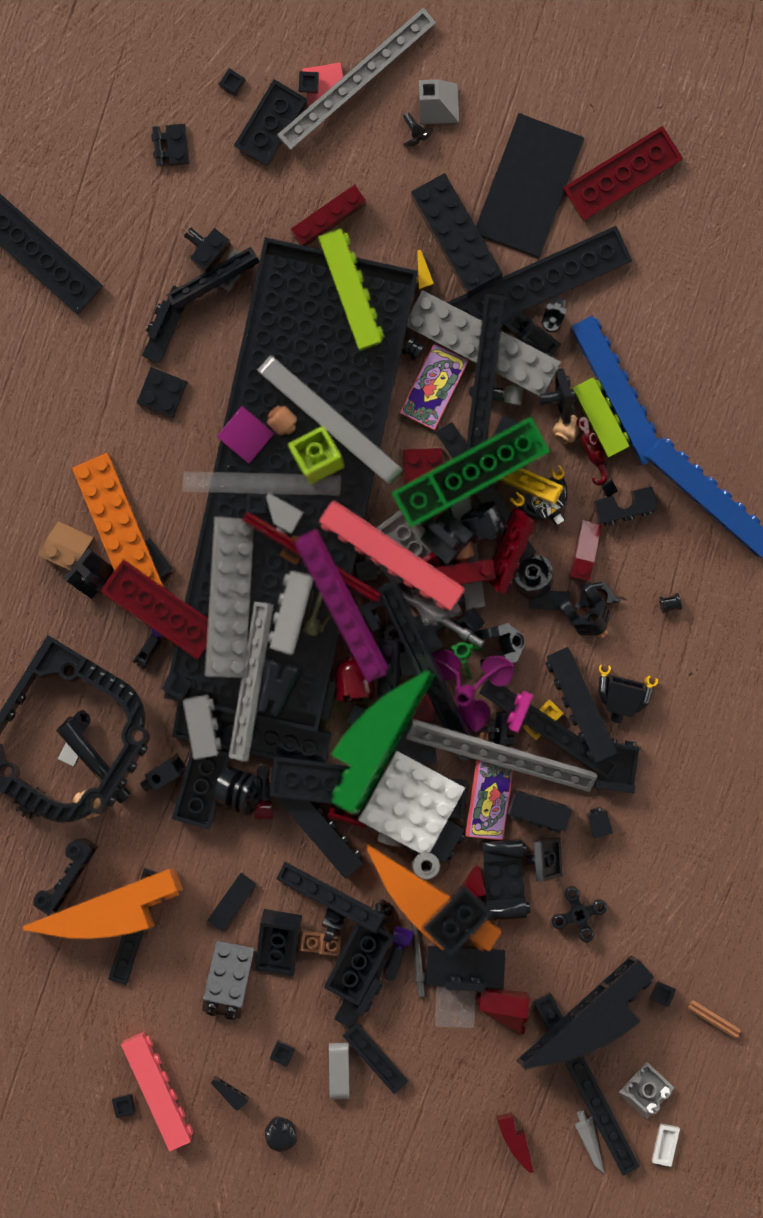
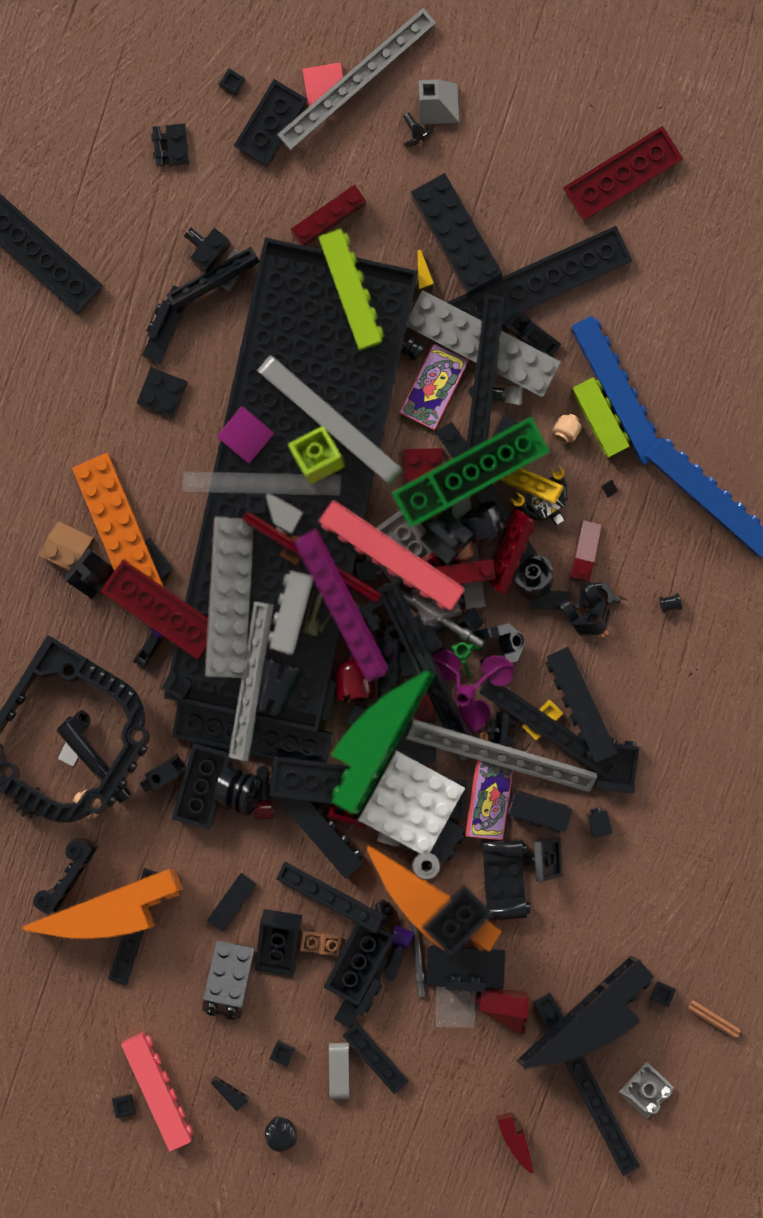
light grey brick [183,695,222,759] -> none
nougat head [267,406,296,435] -> none
black plate [298,71,319,94] -> none
black plate [322,908,345,943] -> none
dark red slope [462,864,486,897] -> none
black piece [476,113,584,258] -> none
dark pink plate [507,691,533,732] -> none
black plate [539,368,575,424] -> none
black hips [541,297,567,332] -> none
black gear [551,886,607,942] -> none
light grey bar [574,1110,605,1174] -> none
dark red piece [576,417,608,486] -> none
black arch [593,486,658,526] -> none
black torso [598,664,658,723] -> none
white tile [652,1123,680,1167] -> none

